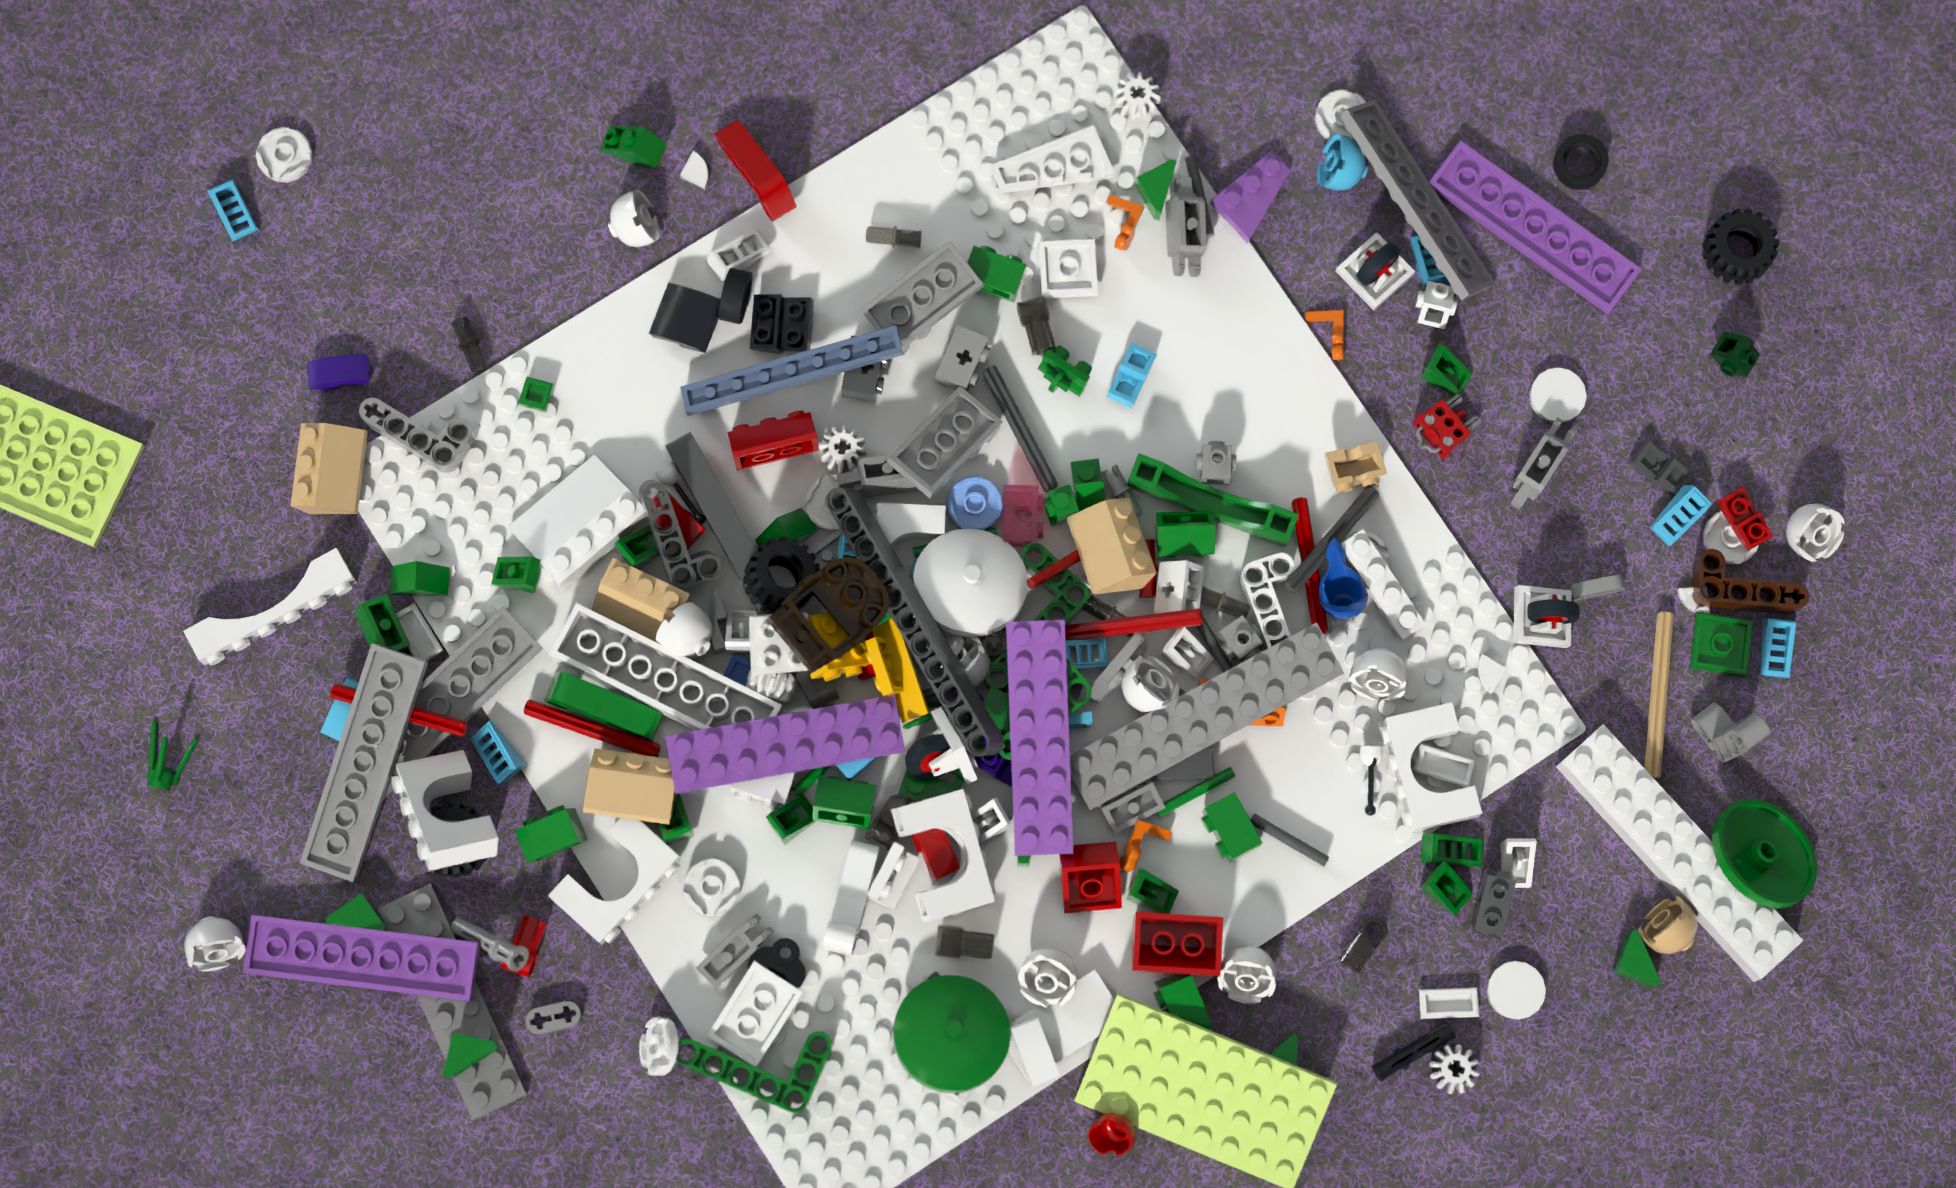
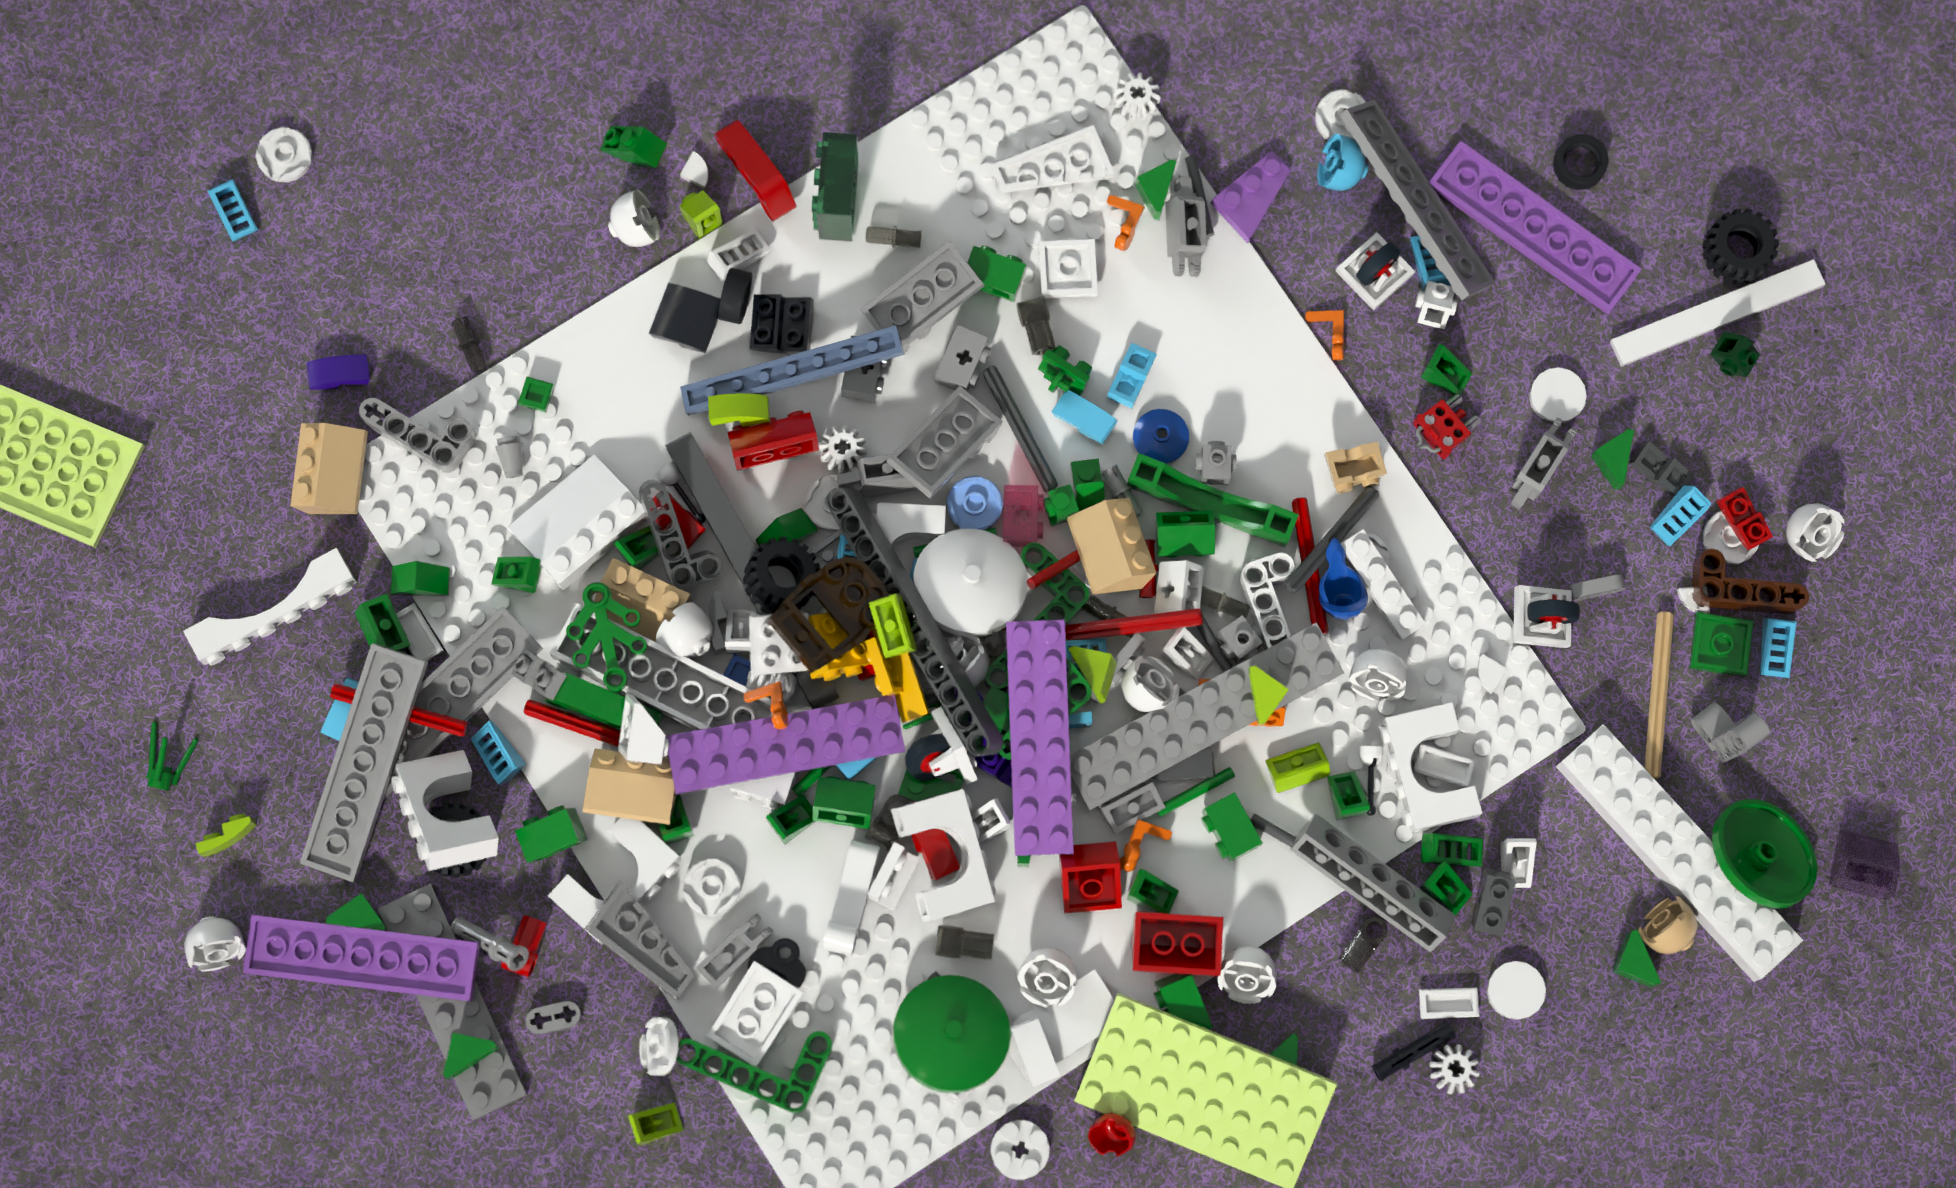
none -> lime slope [196,814,256,857]
none -> light grey cone [495,436,523,478]
none -> light grey slope [511,649,567,701]
none -> green plant [566,582,647,692]
none -> light grey wing [584,881,695,999]
none -> white slope [618,693,669,764]
none -> lime slope [628,1102,684,1145]
none -> lime slope [679,190,723,240]
none -> lime slope [708,393,770,427]
none -> orange piece [744,681,789,730]
none -> clear green slope [812,132,859,242]
none -> lime slope [869,594,917,658]
none -> white plate [991,1120,1050,1180]
none -> medium azure slope [1051,390,1118,444]
none -> lime slope [1068,646,1117,704]
none -> blue dish [1133,409,1189,464]
none -> lime slope [1248,666,1289,725]
none -> lime slope [1265,742,1330,793]
none -> light grey brick [1290,813,1455,953]
none -> green slope [1327,771,1370,820]
none -> green slope [1591,429,1634,490]
none -> white tile [1610,259,1825,367]
none -> clear purple slope [1829,830,1900,900]

